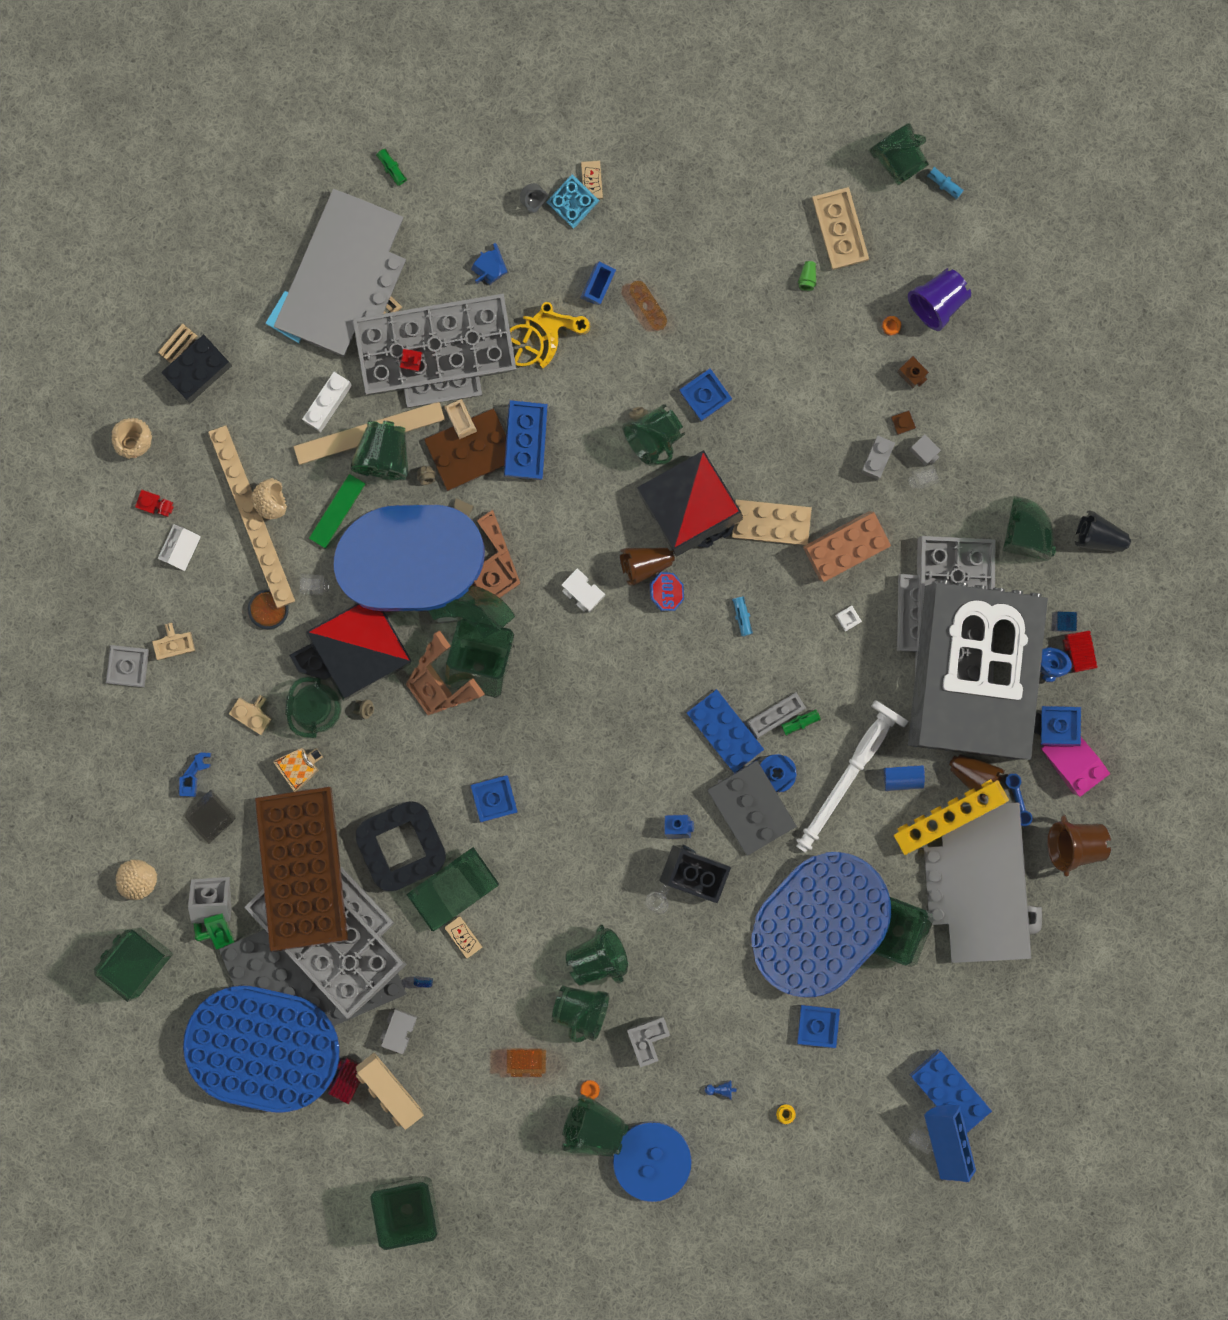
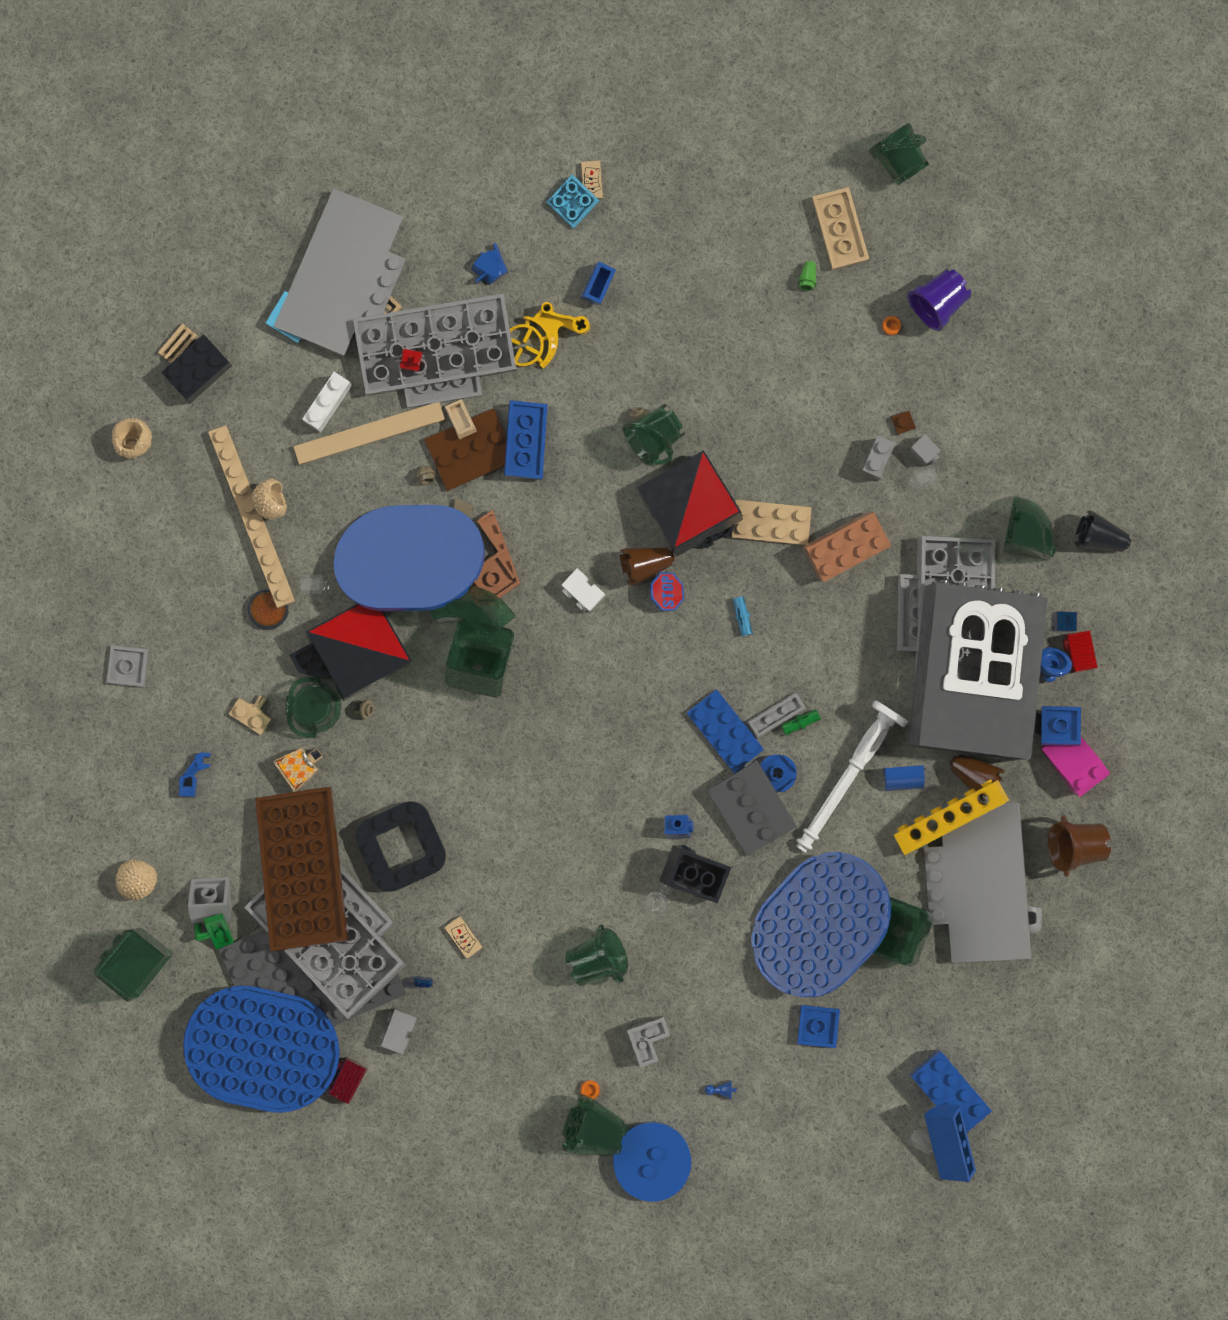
red plate [135,489,174,517] -> none
tan plate [152,623,195,660] -> none
white panel [158,524,201,571] -> none
clear smoke slope [184,790,236,844] -> none
green tile [309,474,366,549] -> none
clear green cone [350,421,409,481] -> none
tan brick [356,1052,424,1130] -> none
clear green plate [370,1176,440,1250] -> none
green pin [376,148,407,186] -> none
nougat wing [406,631,485,715] -> none
clear green panel [406,847,499,932] -> none
blue plate [471,775,518,822] -> none
clear orange brick [507,1048,546,1077] -> none
dark grey piece [519,183,548,213] -> none
clear green piece [551,985,609,1043] -> none
clear orange beam [630,281,667,331] -> none
blue plate [679,368,732,422] -> none
yellow plate [776,1104,796,1124] -> none
white tile [835,606,862,632] -> none
reddish brown brick [897,356,929,388] -> none
dark azure pin [927,167,964,200] -> none
blue bar [1006,773,1033,826] -> none

